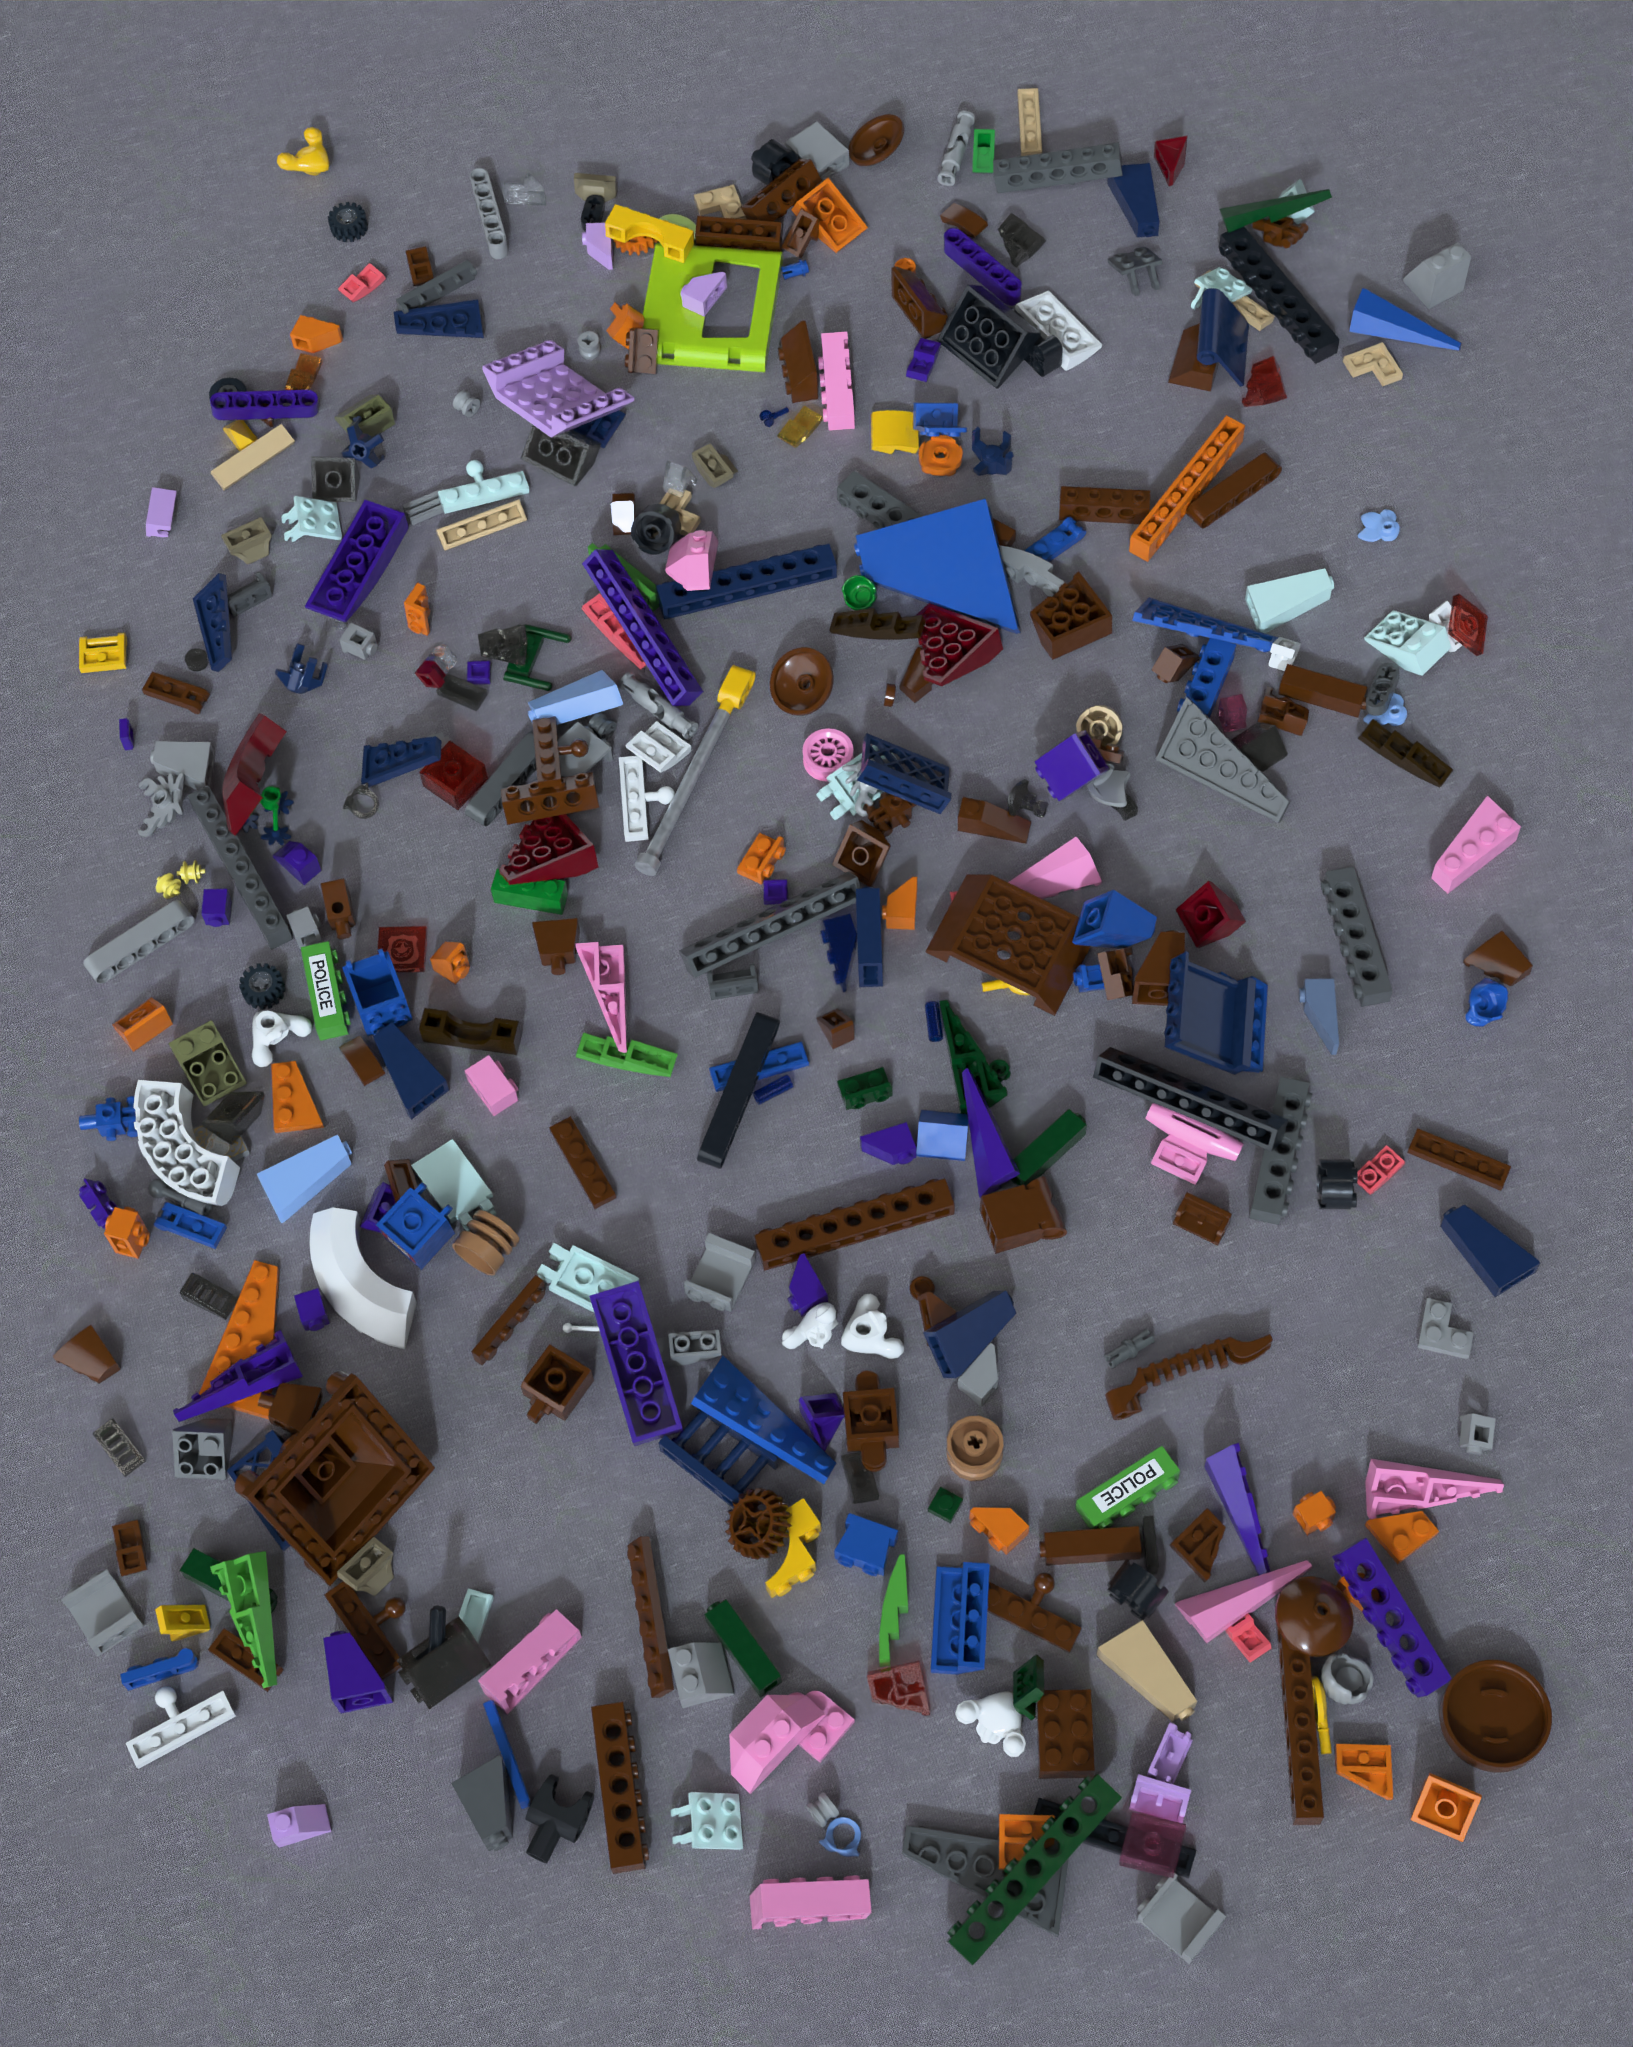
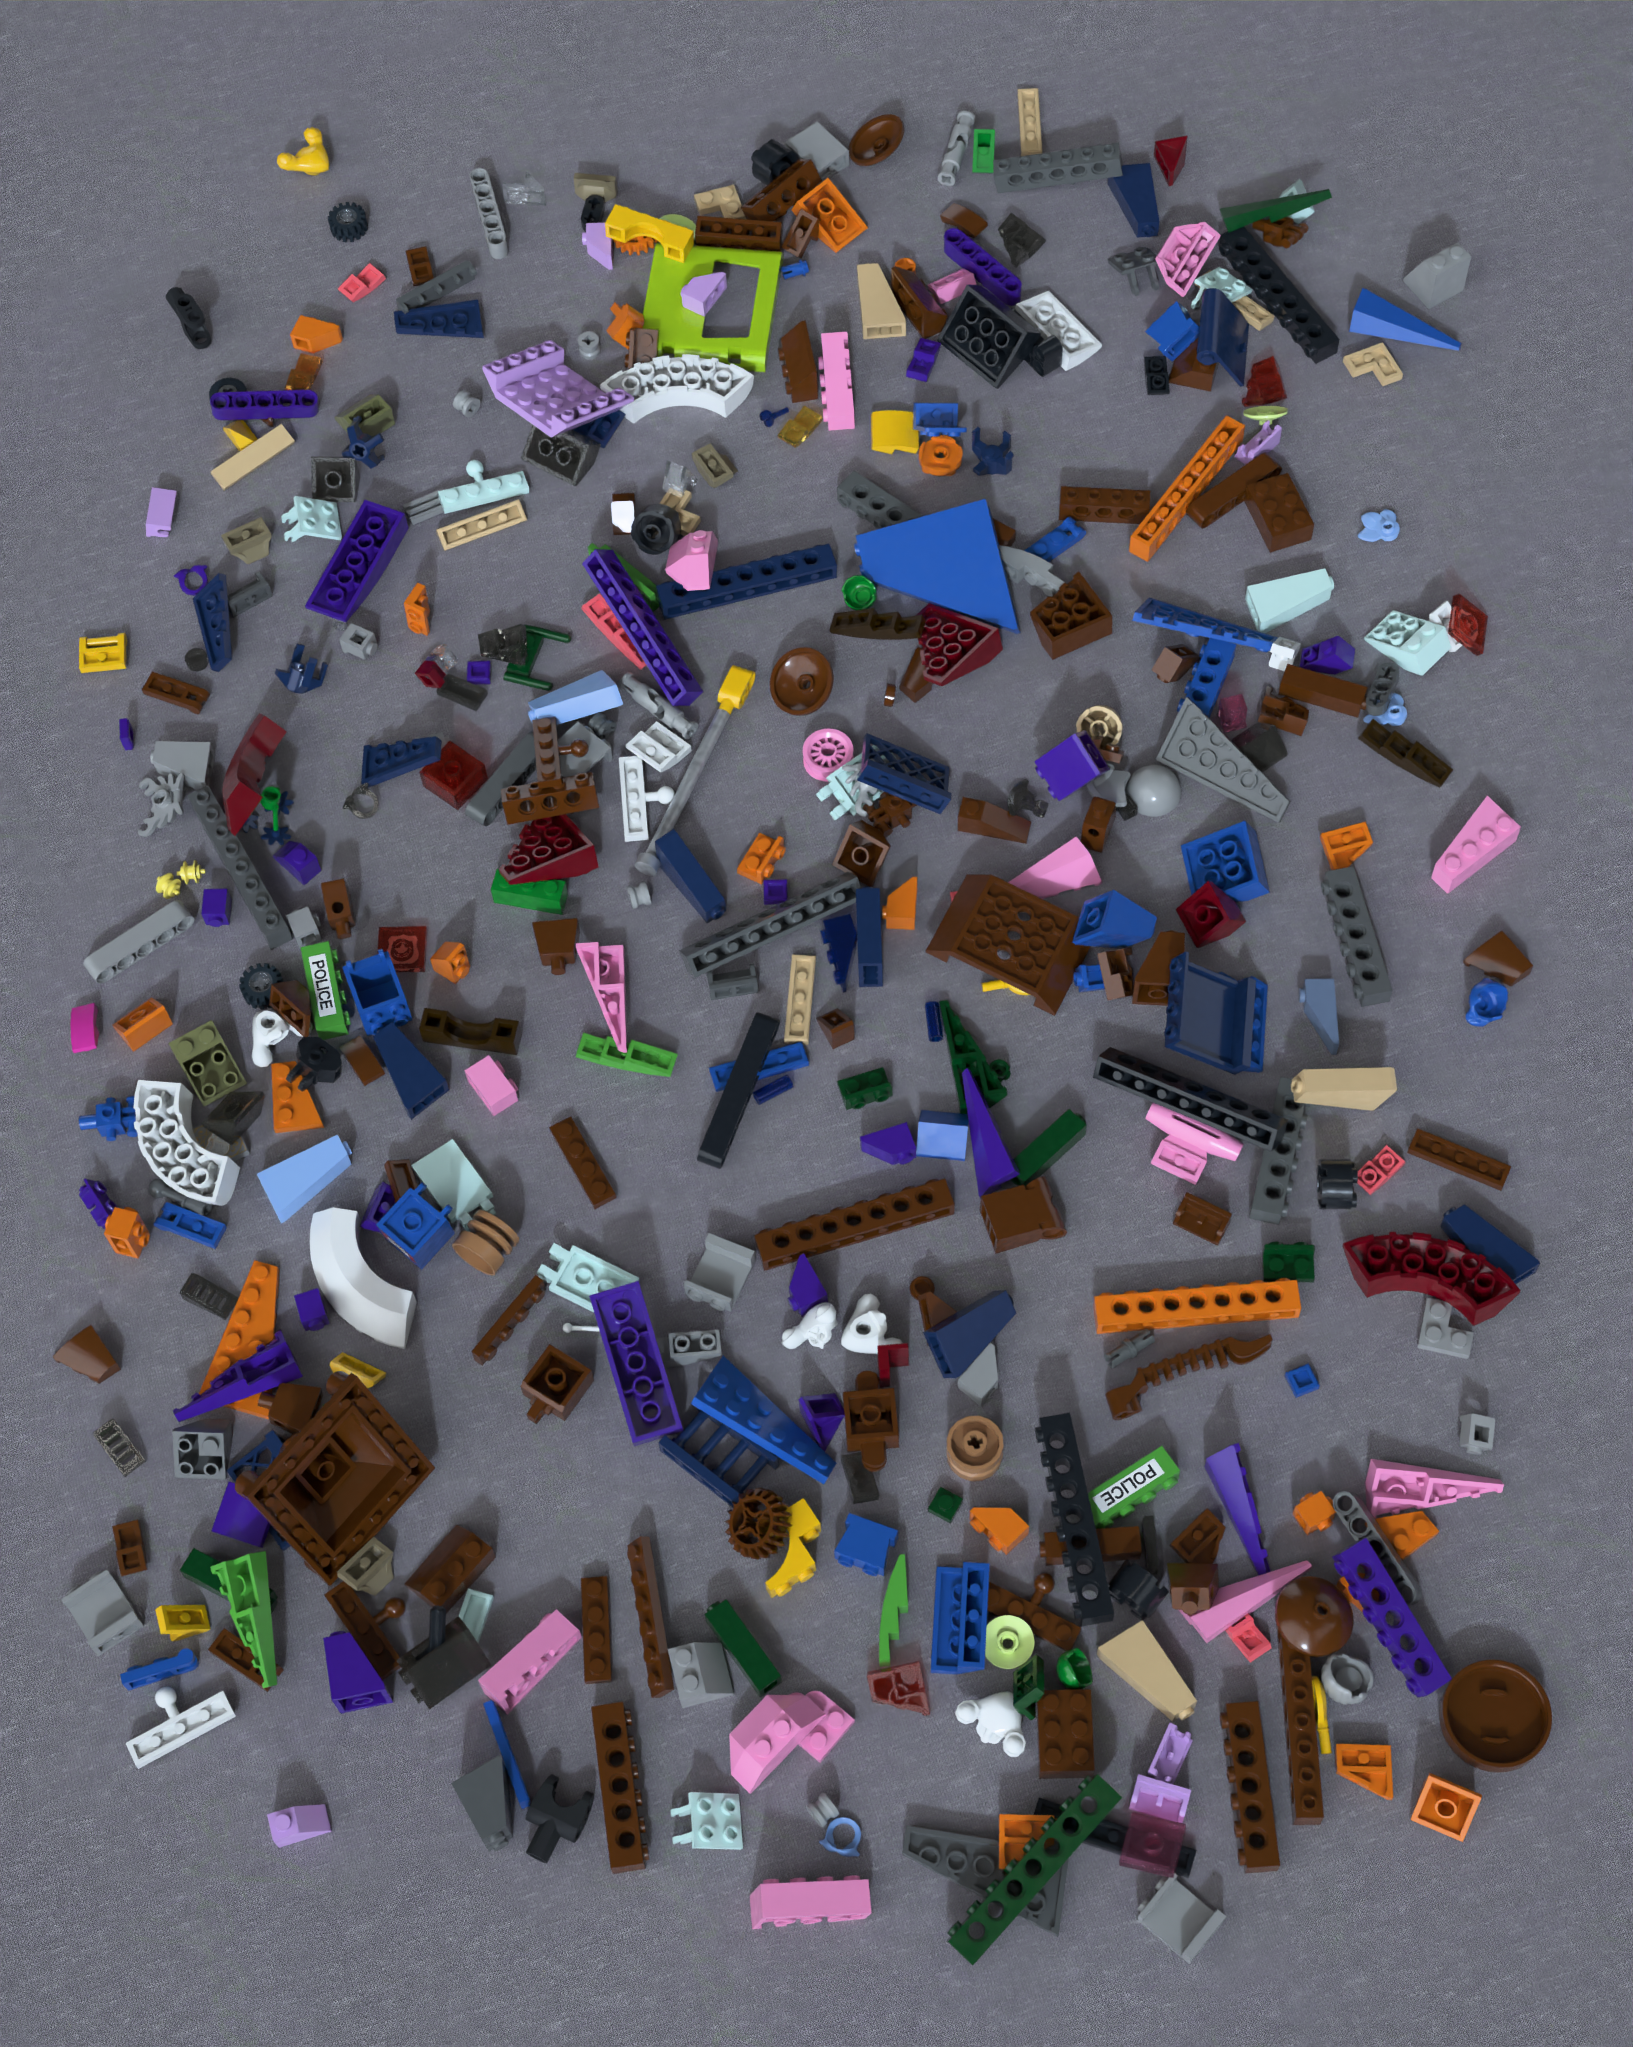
none -> dark pink slope [70,1003,99,1053]
none -> black connector [166,287,212,349]
none -> dark purple piece [174,565,208,596]
none -> dark purple slope [211,1482,271,1548]
none -> reddish brown slope [269,980,311,1037]
none -> black hinge [286,1037,342,1091]
none -> yellow slope [329,1352,386,1388]
none -> reddish brown slope [404,1525,496,1614]
none -> reddish brown plate [581,1576,612,1684]
none -> white brick [600,354,754,424]
none -> light grey wheel [627,882,651,909]
none -> dark blue slope [655,829,726,923]
none -> tan tile [784,954,816,1045]
none -> tan slope [857,263,906,339]
none -> dark red panel [877,1343,909,1388]
none -> bright pink slope [927,268,976,304]
none -> yellowish green dish [985,1615,1035,1669]
none -> black brick [1035,1413,1114,1627]
none -> green hair [1056,1648,1093,1690]
none -> reddish brown torso [1080,796,1116,853]
none -> orange brick [1093,1278,1301,1334]
none -> light grey piece [1125,764,1181,817]
none -> black slope [1144,356,1170,395]
none -> blue hips [1145,301,1200,362]
none -> bright pink wedge [1155,222,1221,297]
none -> reddish brown torso [1167,1563,1219,1615]
none -> blue slope [1181,821,1270,903]
none -> reddish brown brick [1220,1701,1280,1874]
none -> lavender hinge [1235,420,1282,465]
none -> yellowish green dish [1243,406,1288,425]
none -> reddish brown brick [1244,473,1314,553]
none -> dark green bracket [1262,1242,1315,1283]
none -> blue tile [1285,1363,1320,1398]
none -> tan slope [1291,1067,1397,1111]
none -> dark purple slope [1300,636,1355,675]
none -> orange wing [1320,821,1373,870]
none -> dark grey beam [1333,1491,1422,1605]
none -> dark red brick [1343,1232,1521,1326]

